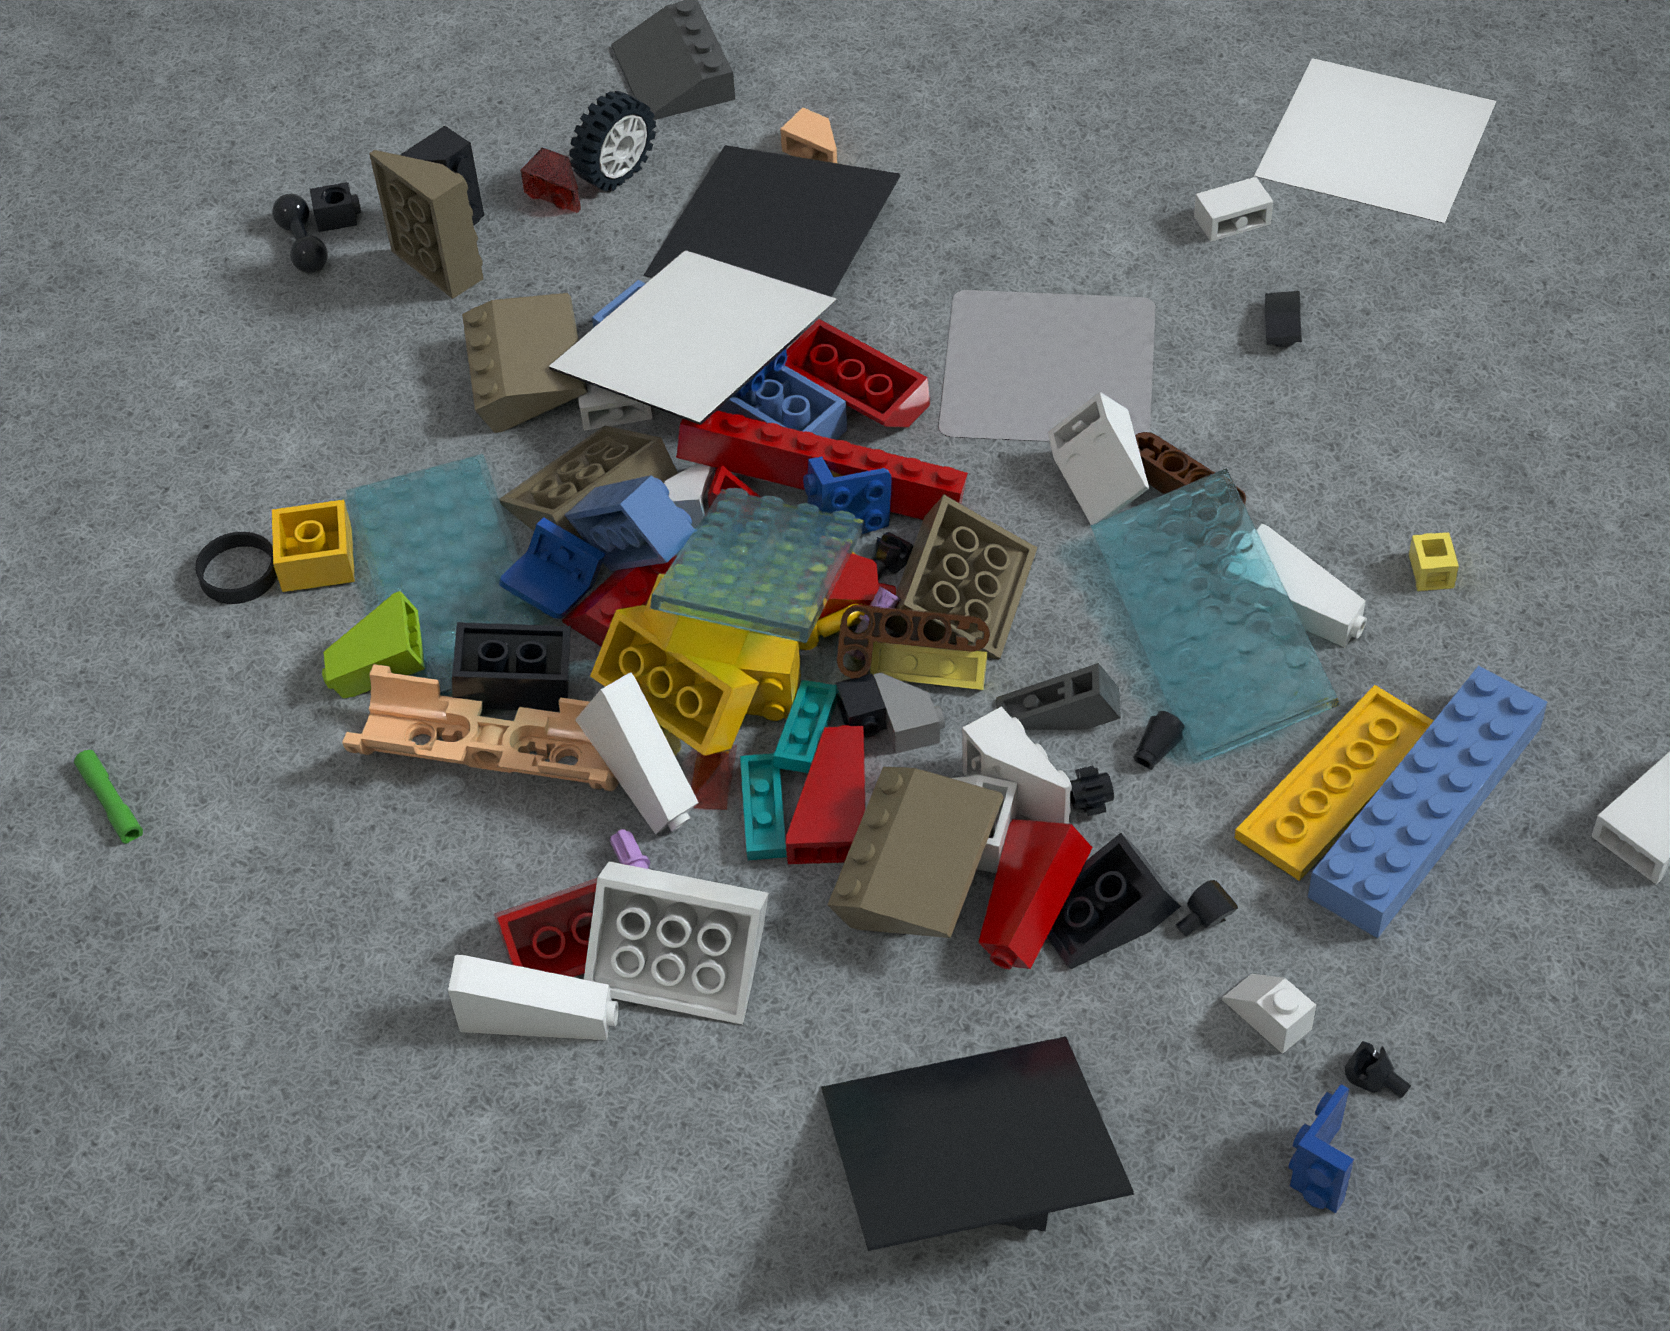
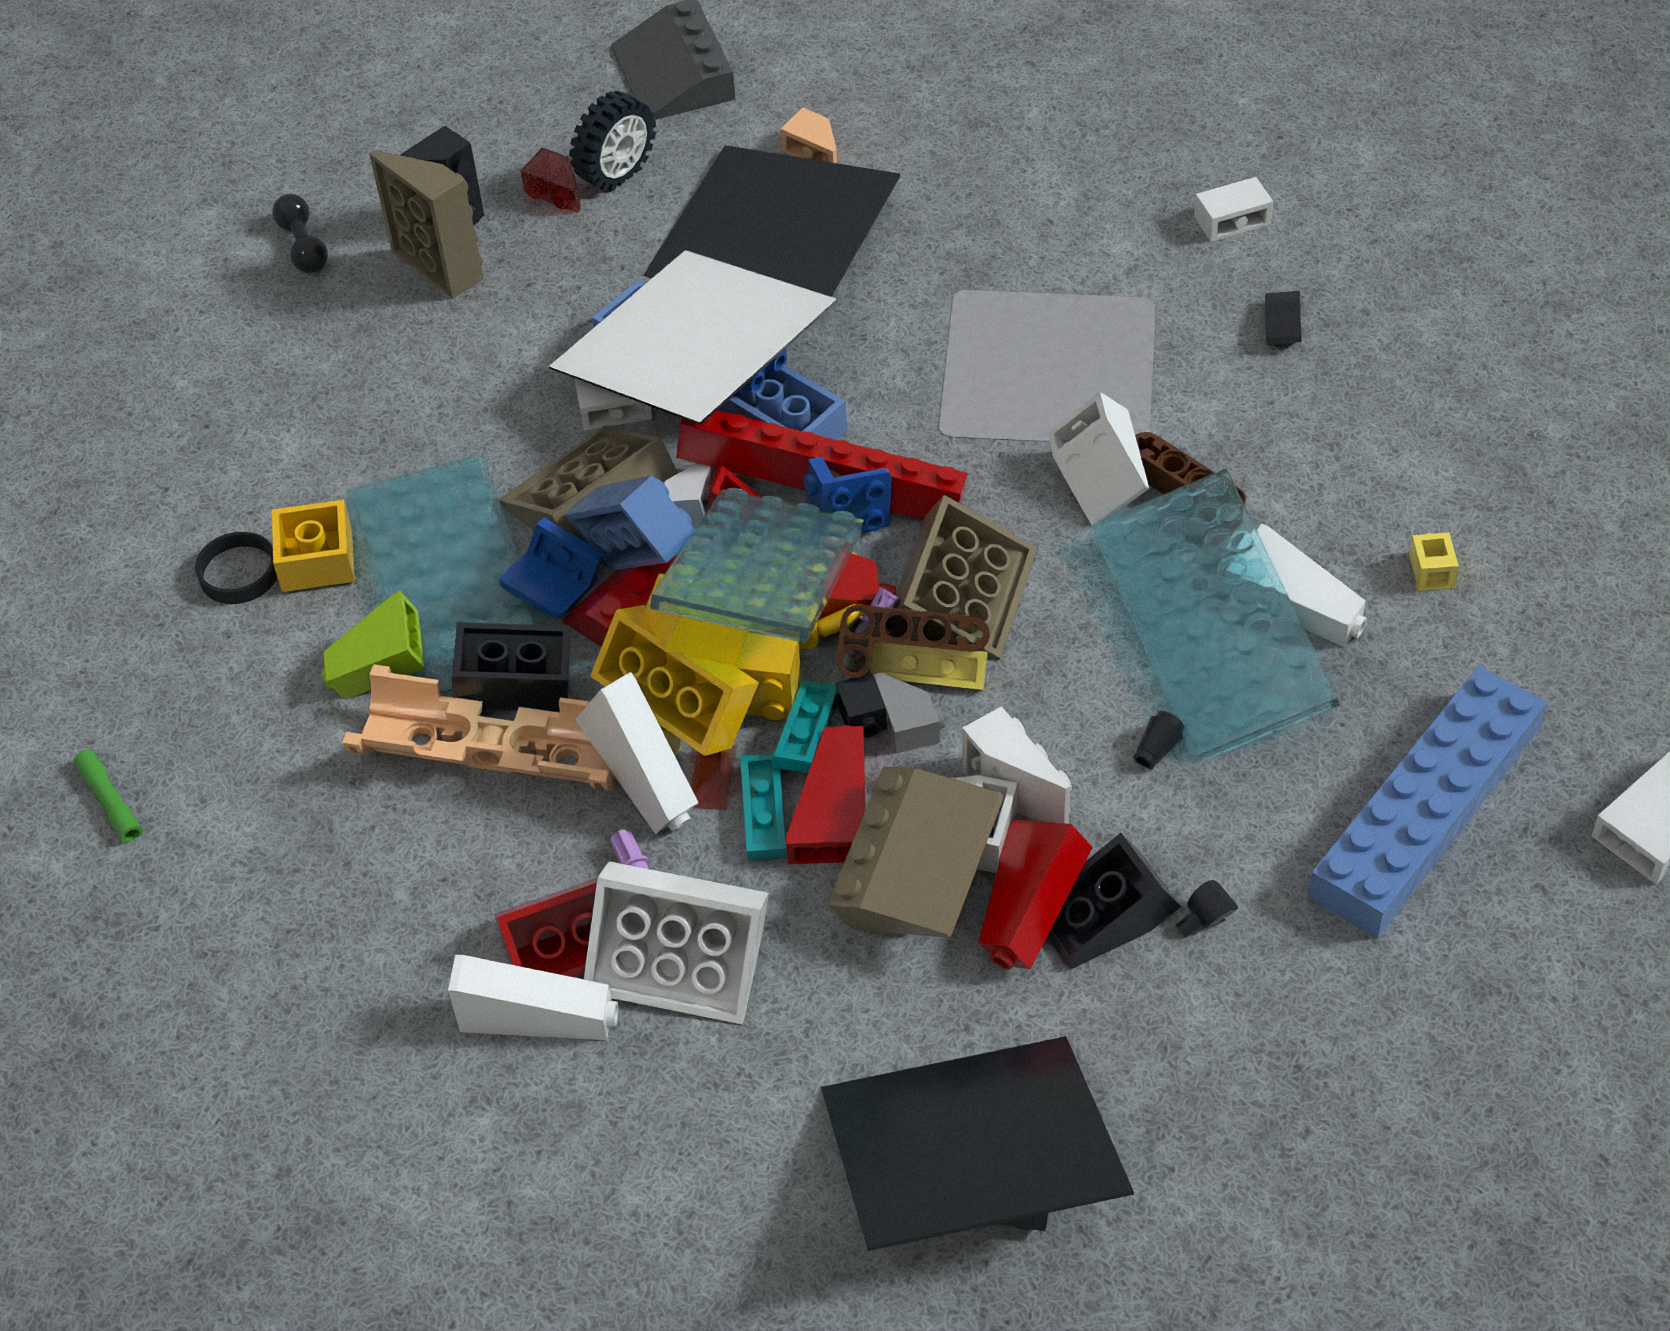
black brick [310,182,362,232] -> none
dark tan slope [462,293,587,433] -> none
red slope [785,319,930,427] -> none
black piece [871,532,913,581] -> none
dark grey slope [996,663,1121,730] -> none
black gear [1070,766,1114,817] -> none
white slope [1222,974,1316,1054] -> none
yellow plate [1234,685,1434,881] -> none
white piece [1254,58,1497,223] -> none
blue bracket [1288,1084,1354,1213] -> none
black piece [1345,1041,1411,1098] -> none

